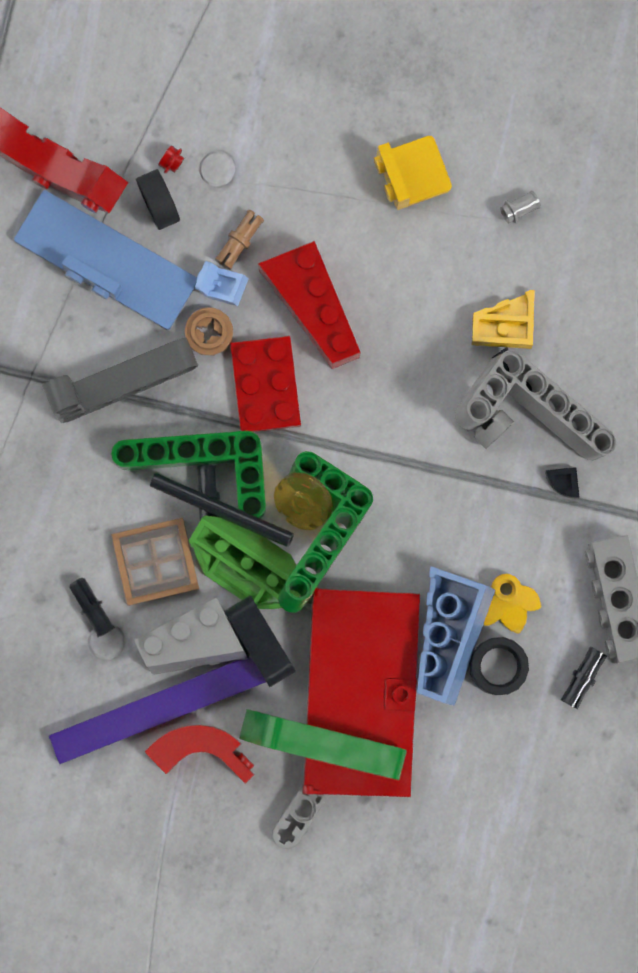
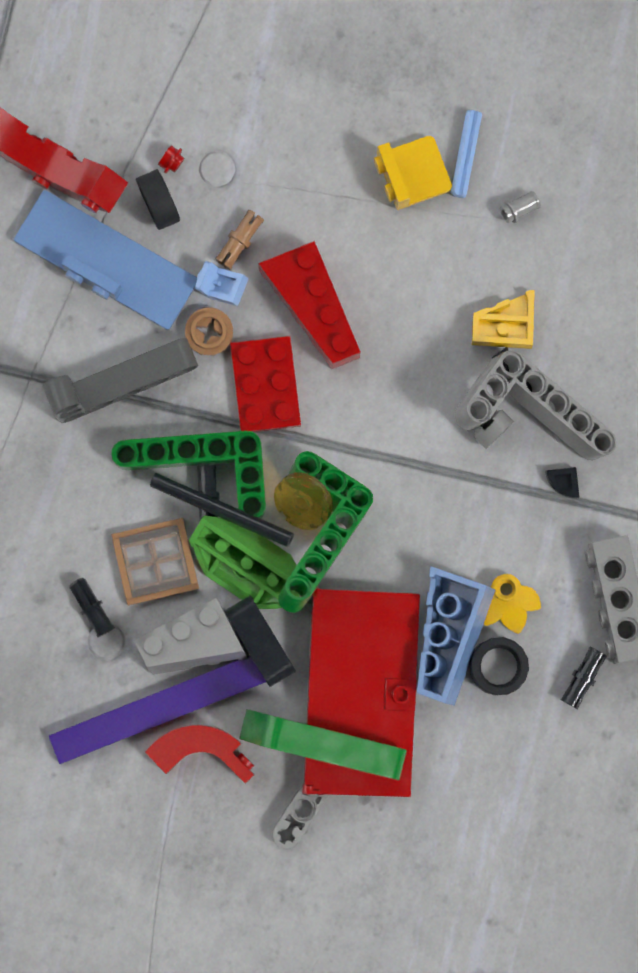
none -> light blue axle [450,110,482,198]

